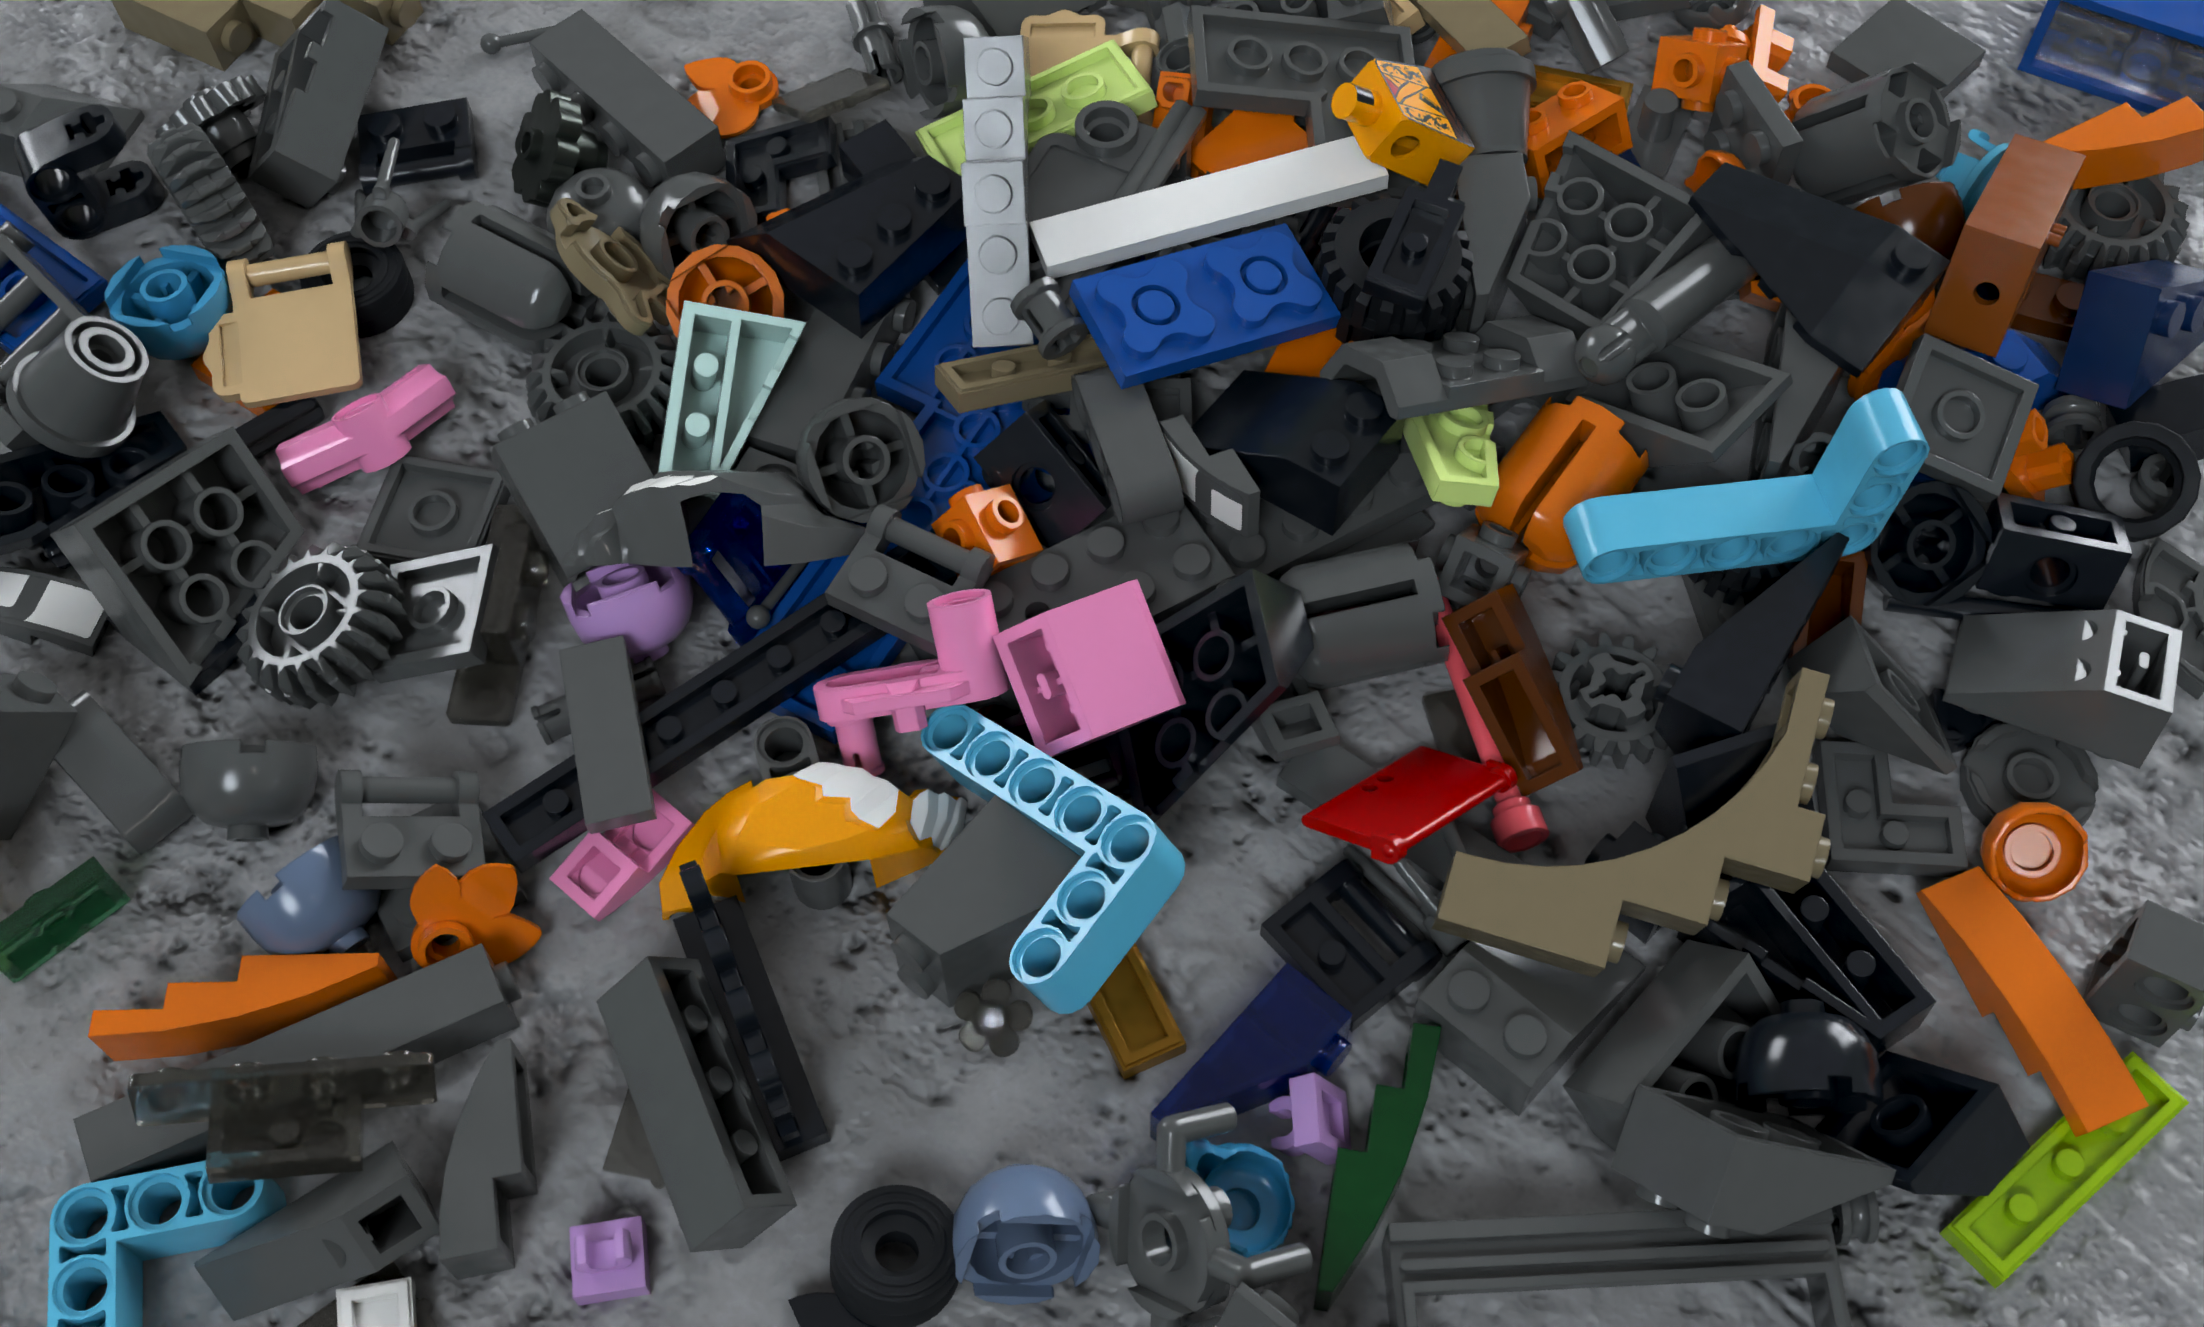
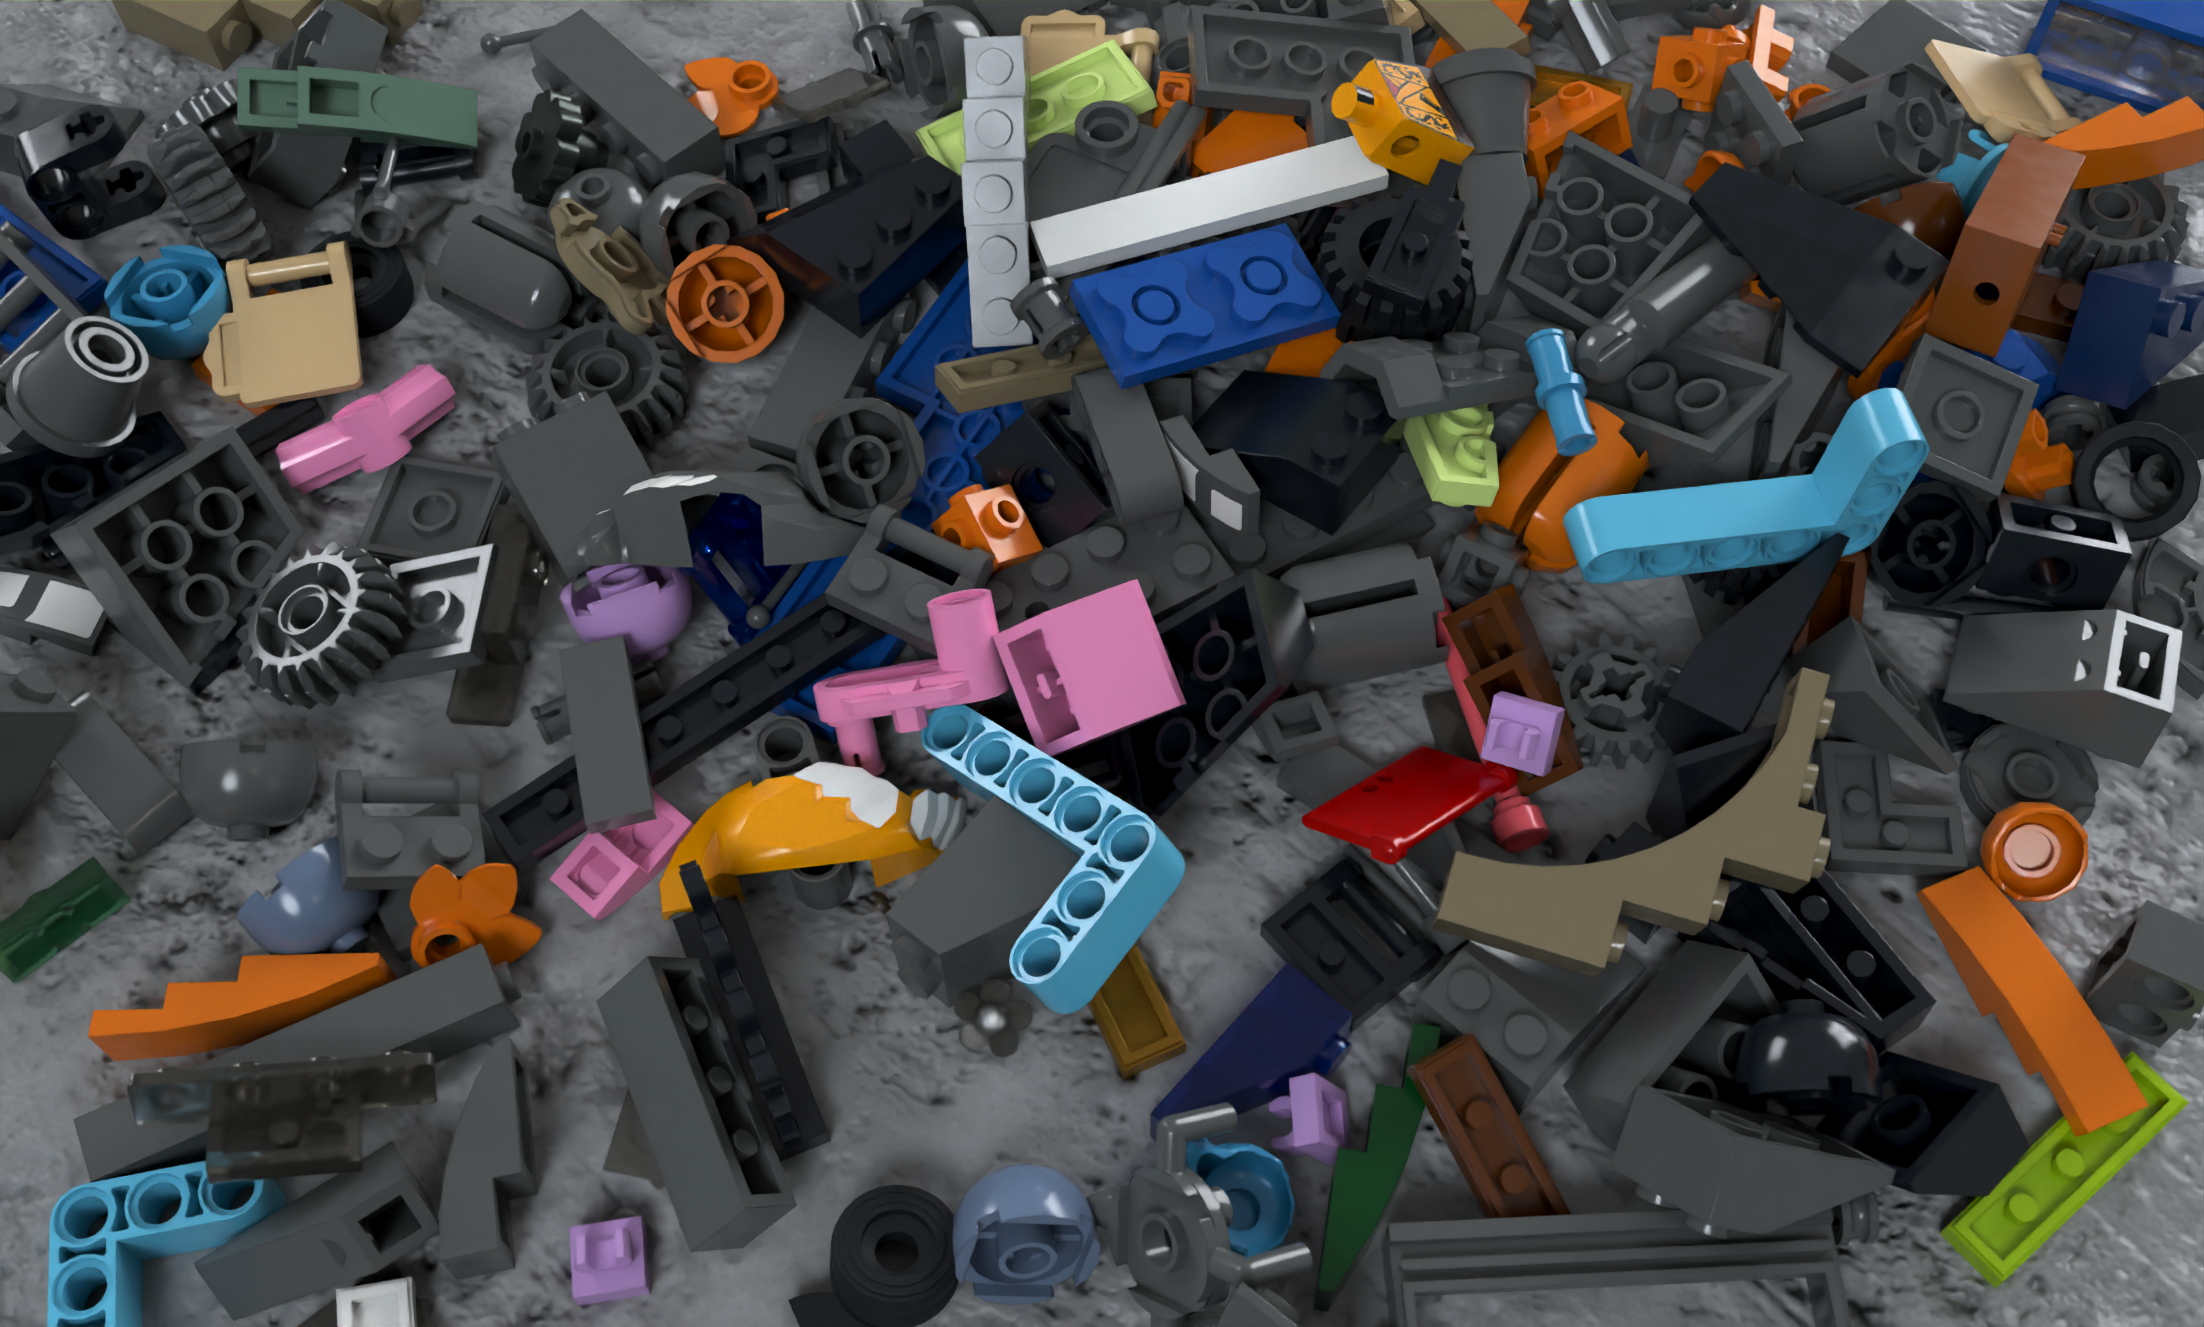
light aqua wedge [657,300,806,493] -> none
none -> sand green slope [237,65,478,149]
none -> reddish brown tile [1406,1033,1572,1219]
none -> lavender tile [1480,691,1565,777]
none -> dark azure pin [1525,328,1597,456]
none -> tan piece [1924,39,2083,144]

